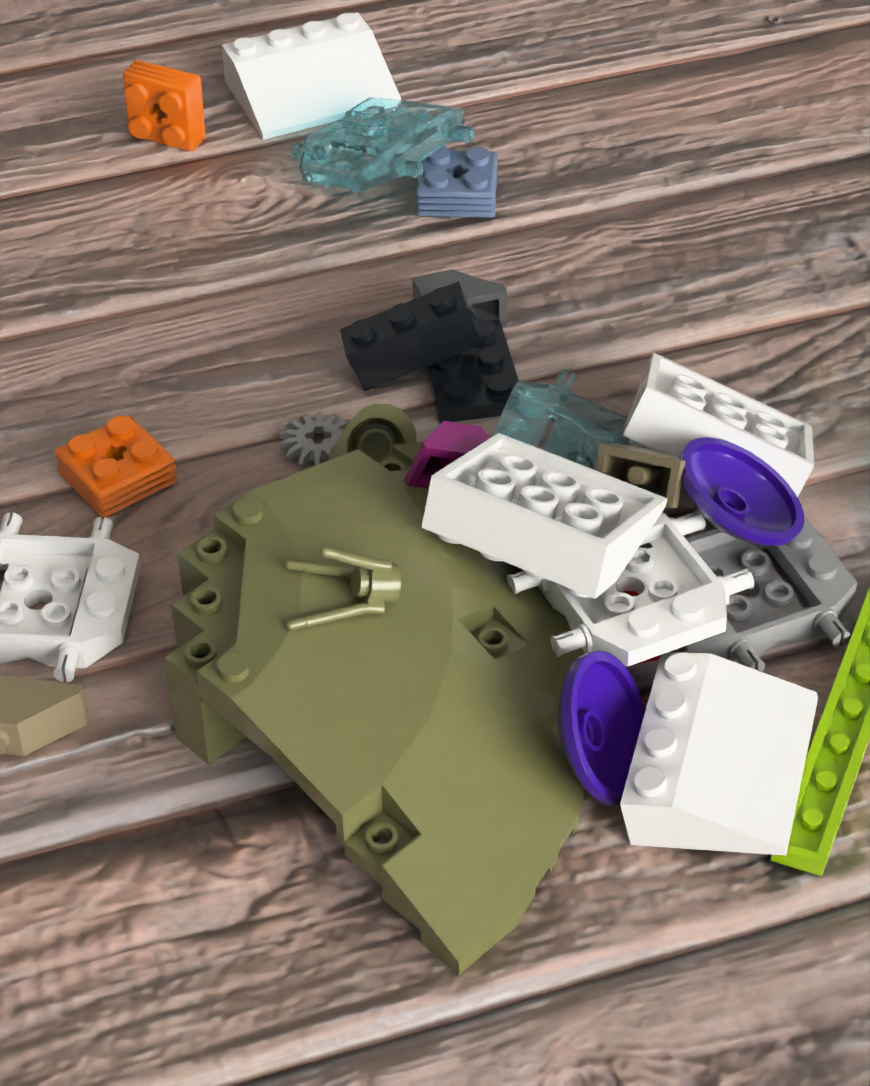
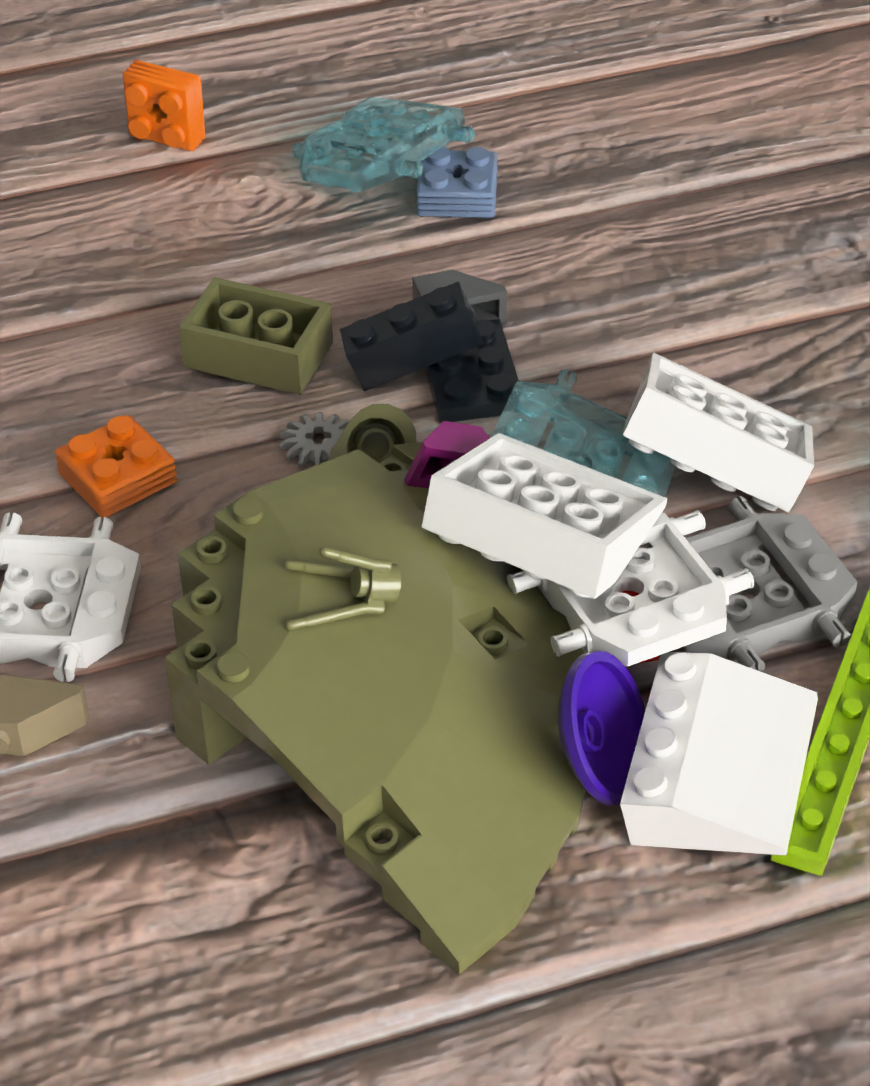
white slope [222,12,401,140] -> none
dark tan slope [595,444,686,508] -> none
dark purple dish [679,437,804,546] -> none
none -> olive brick [179,277,333,395]

